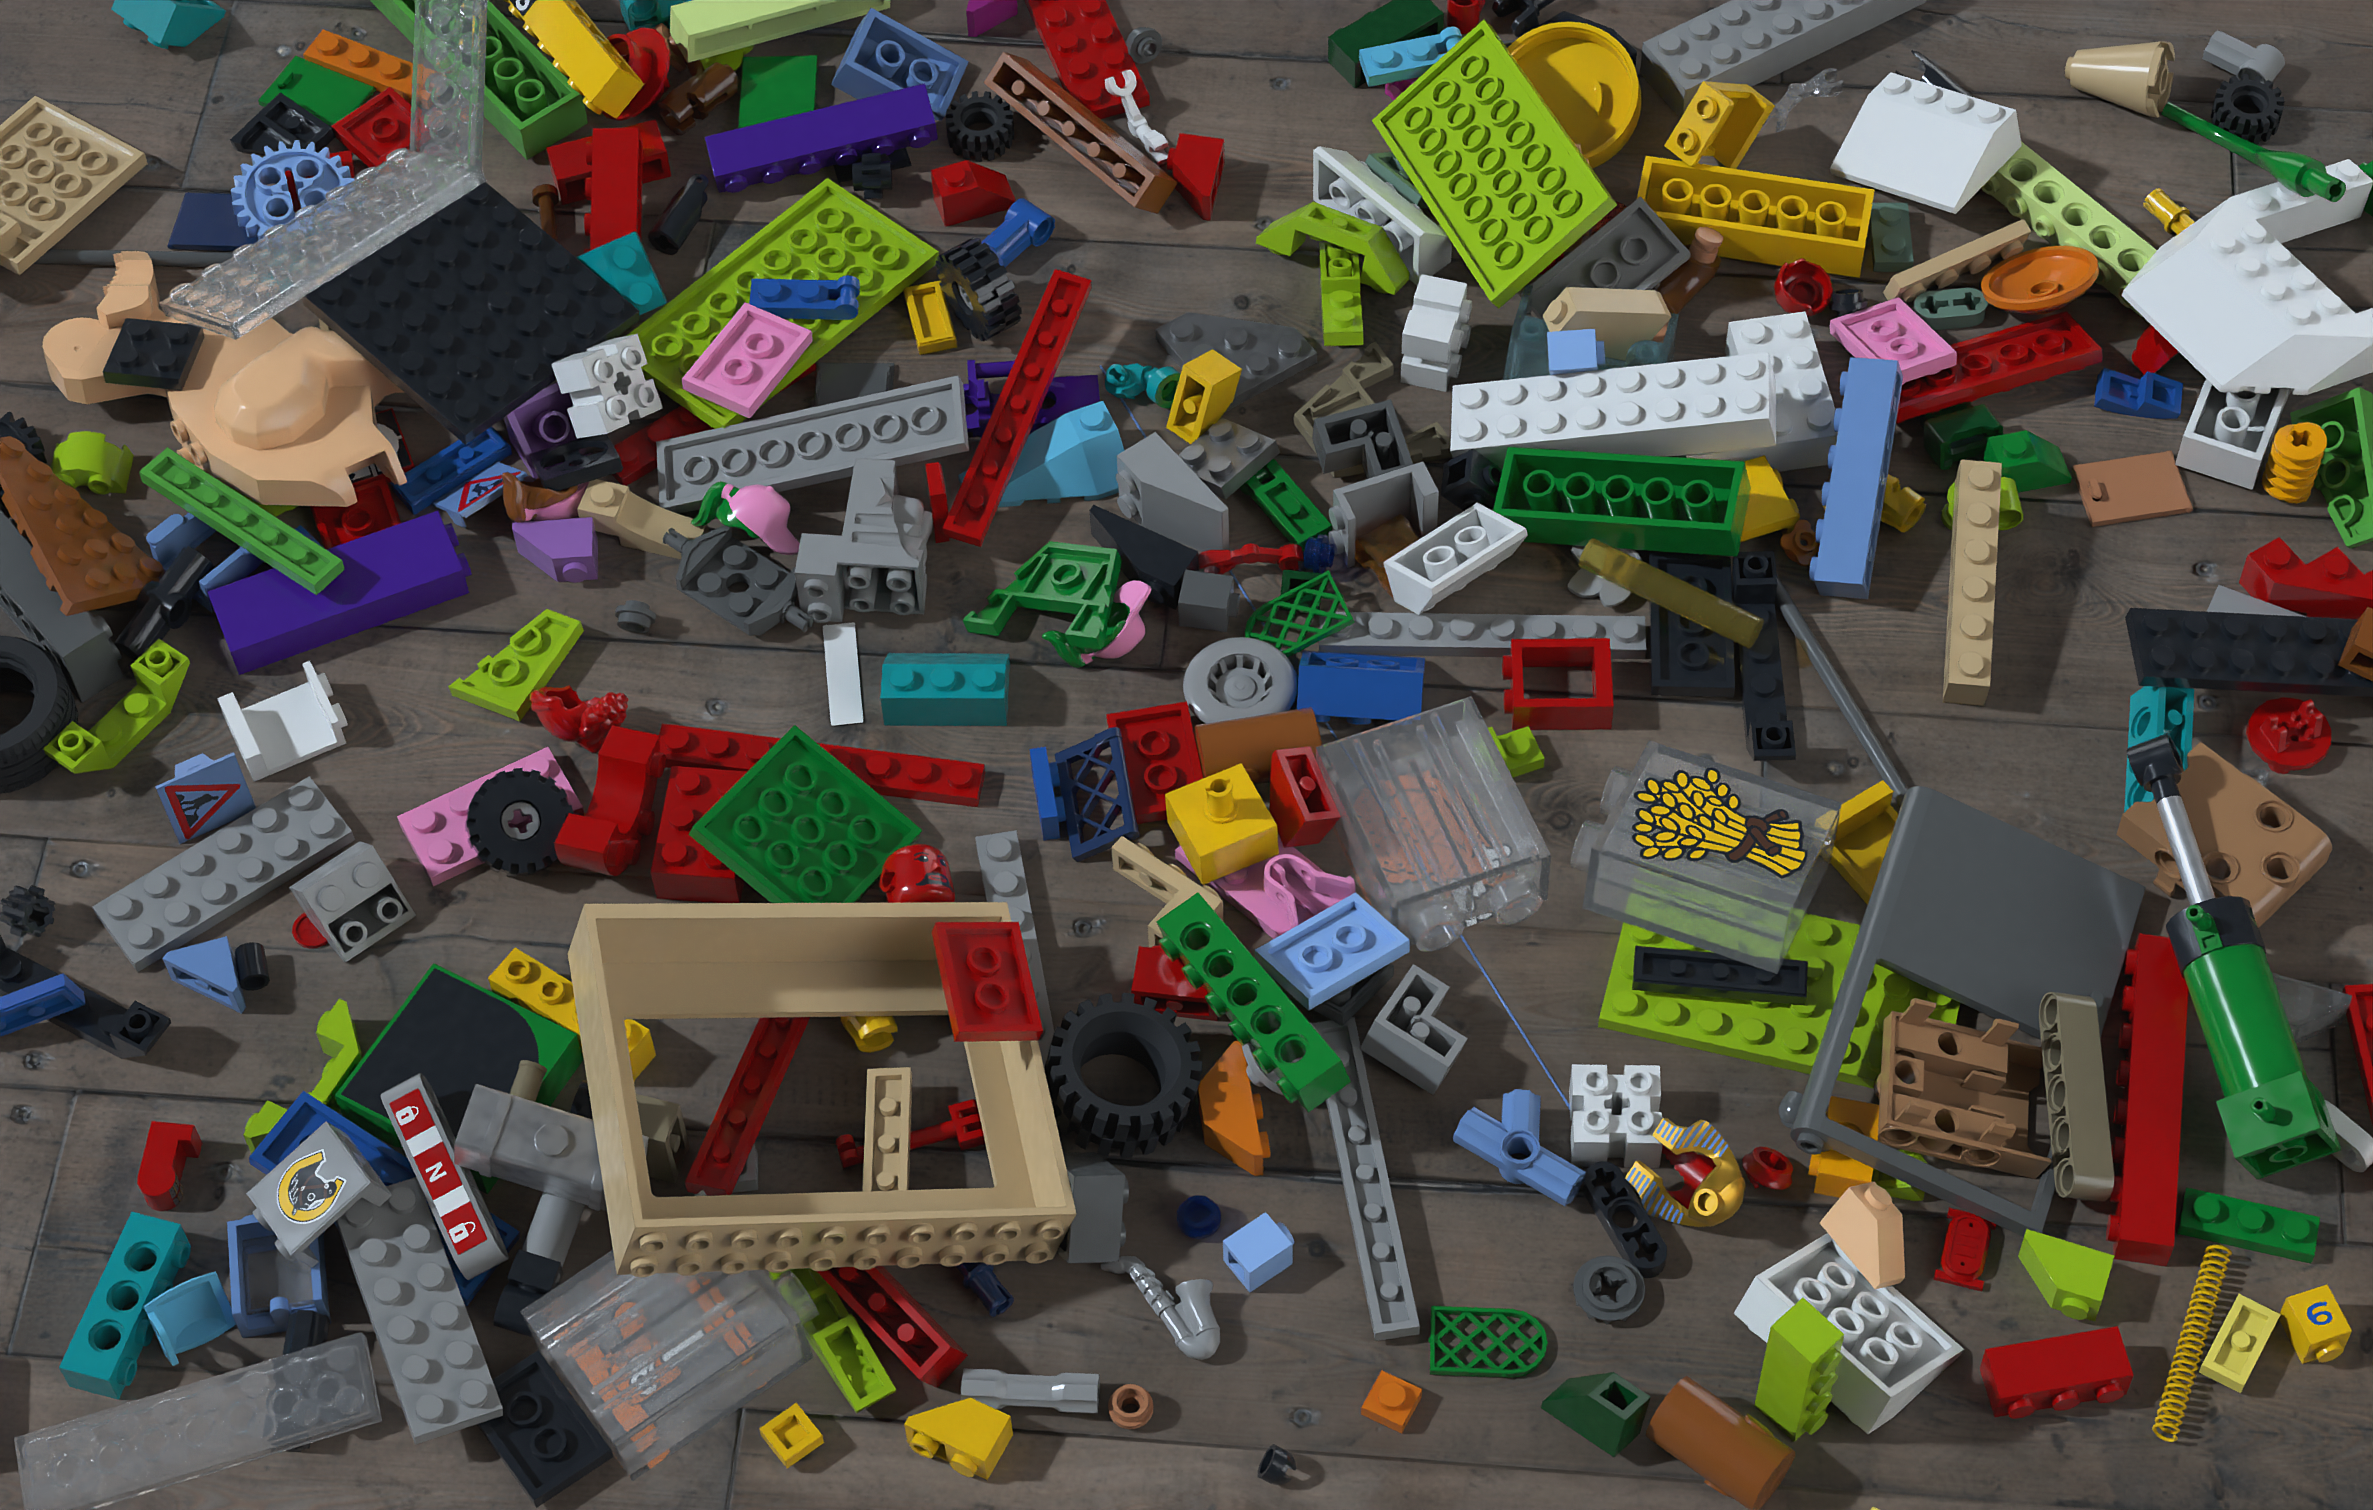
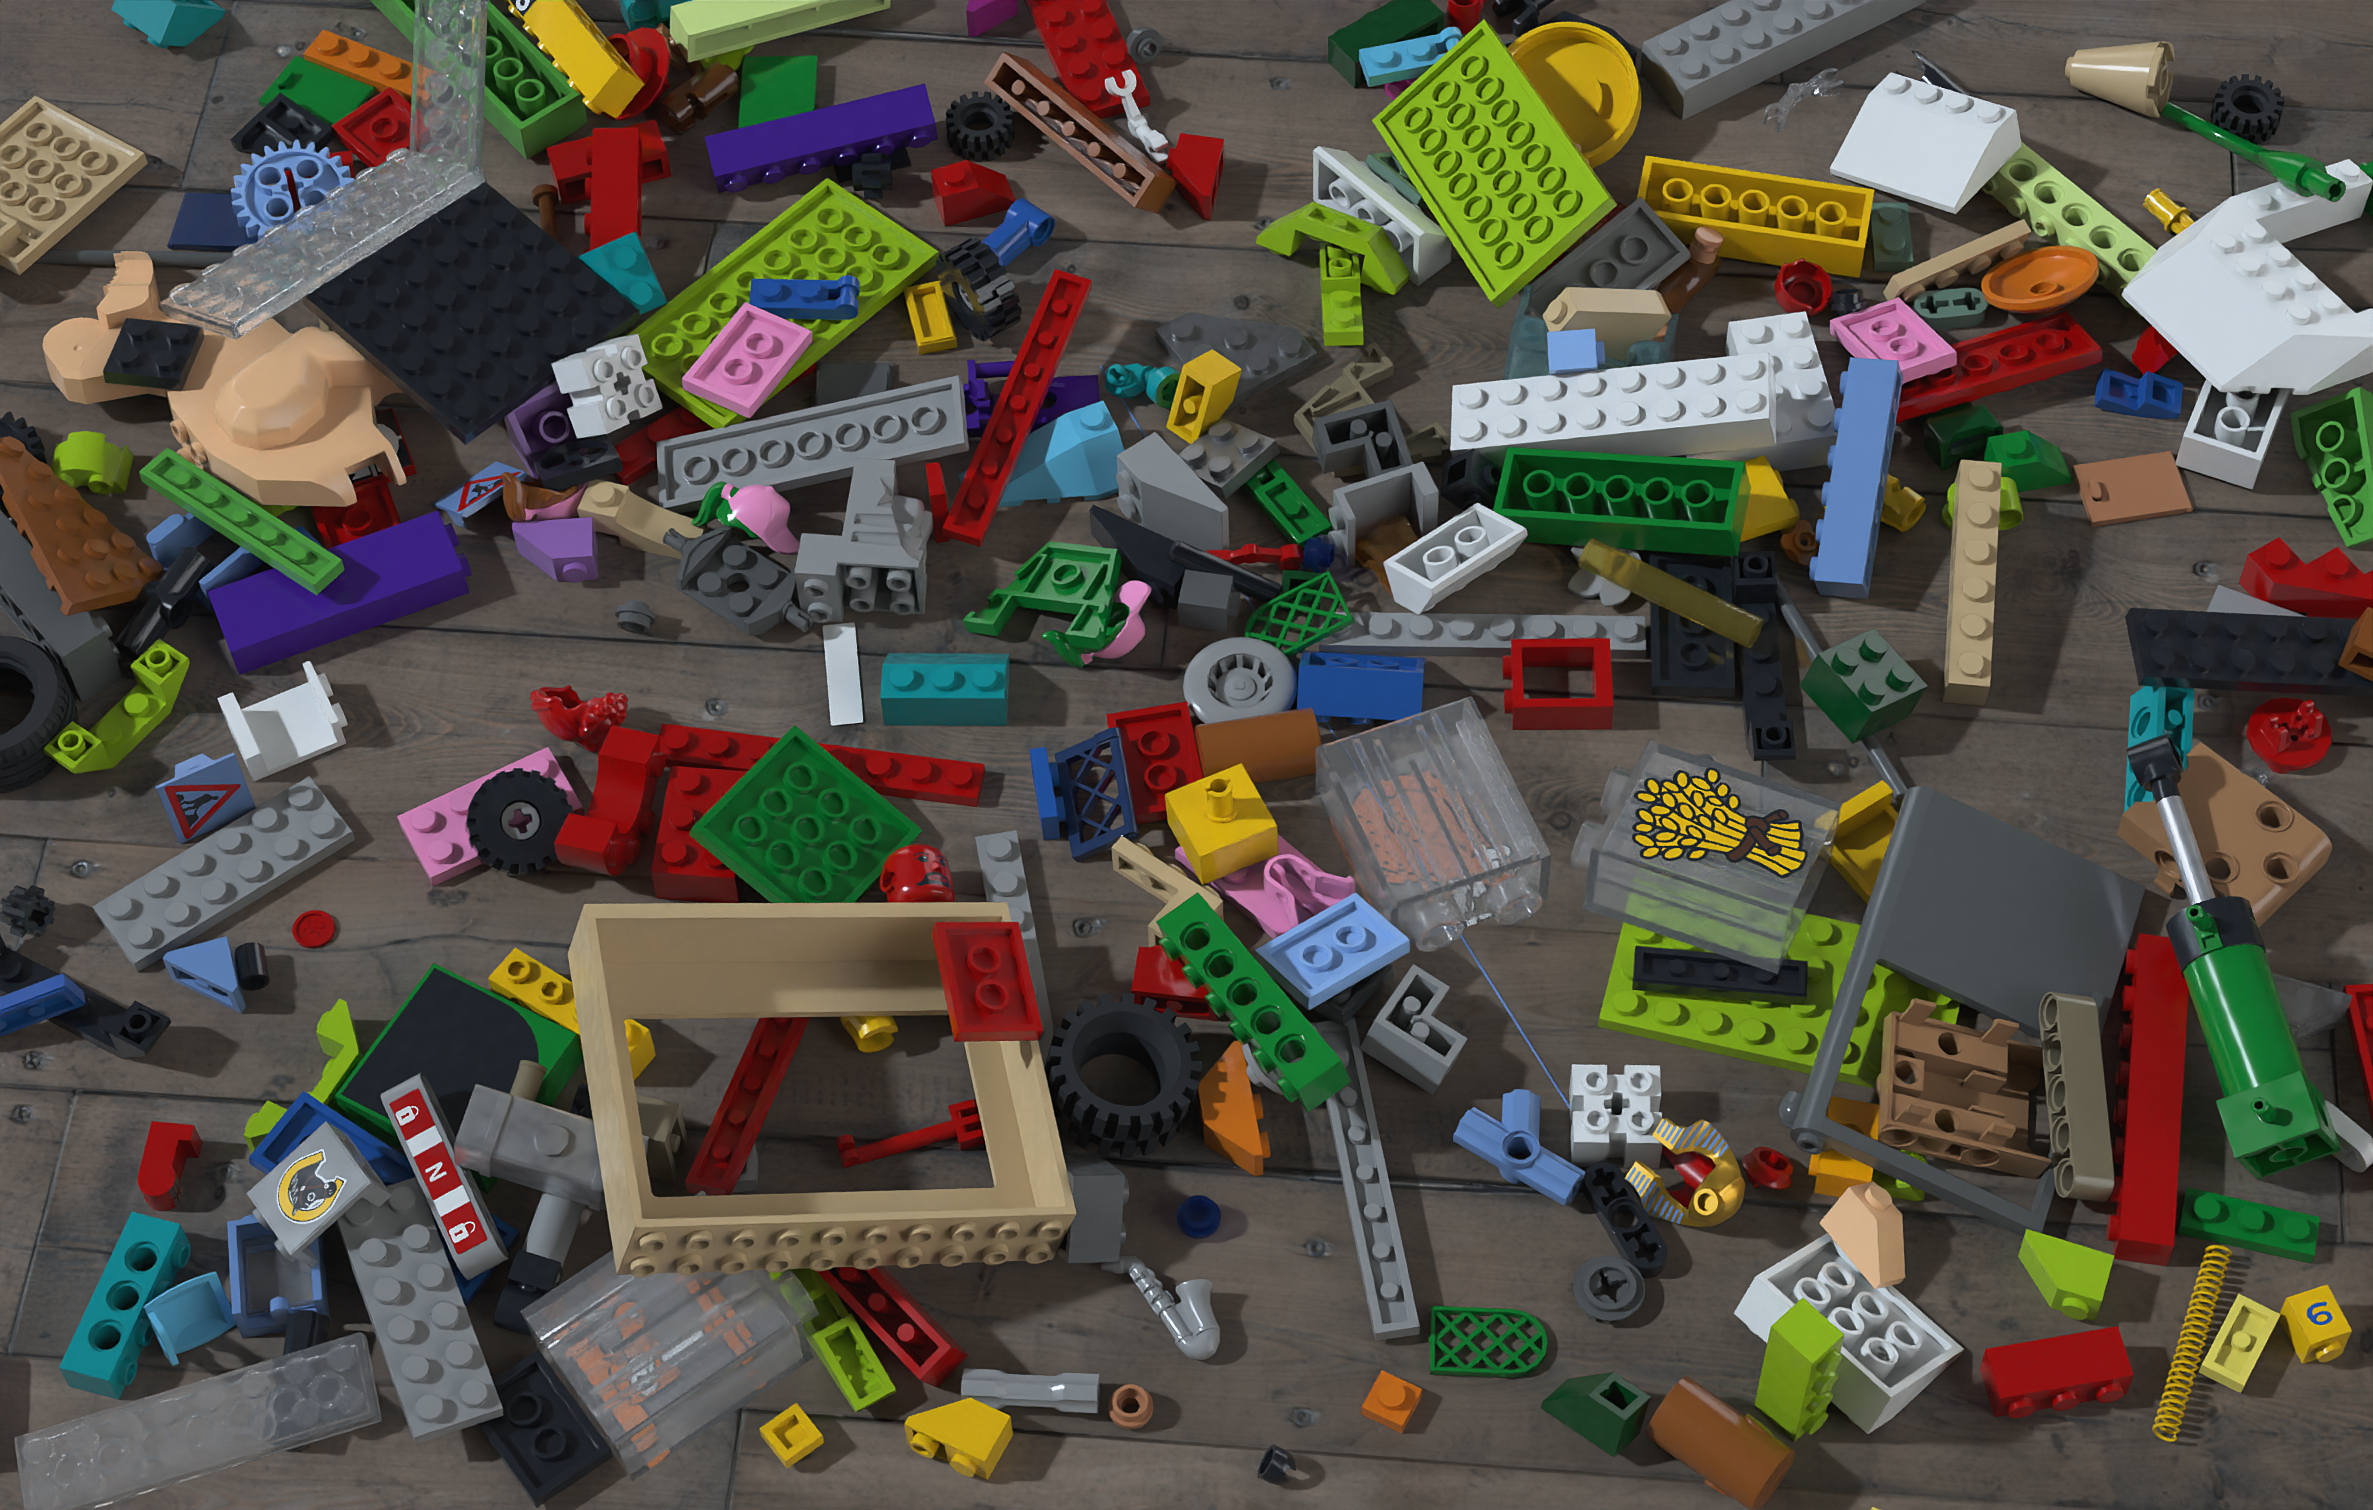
light grey slope [289,841,416,962] -> none
blue tile [390,426,512,515] -> none
lime wing [448,609,584,721] -> none
black piece [648,174,708,255] -> none
medium blue slope [831,8,969,121] -> none
tan plate [863,1067,912,1191] -> none
dark blue axle [956,1262,1014,1317] -> none
light blue brick [1223,1212,1294,1292] -> none
red slope [1269,746,1341,848] -> none
white brick [1401,274,1472,392] -> none
lime bracket [1478,726,1545,782] -> none
yellow panel [1664,81,1775,169] -> none
red piece [1933,1207,1996,1292] -> none
light grey piece [2202,30,2285,84] -> none
light orange piece [2262,422,2327,504] -> none
none -> black axle [1168,541,1281,602]
none -> dark green brick [1799,628,1928,744]

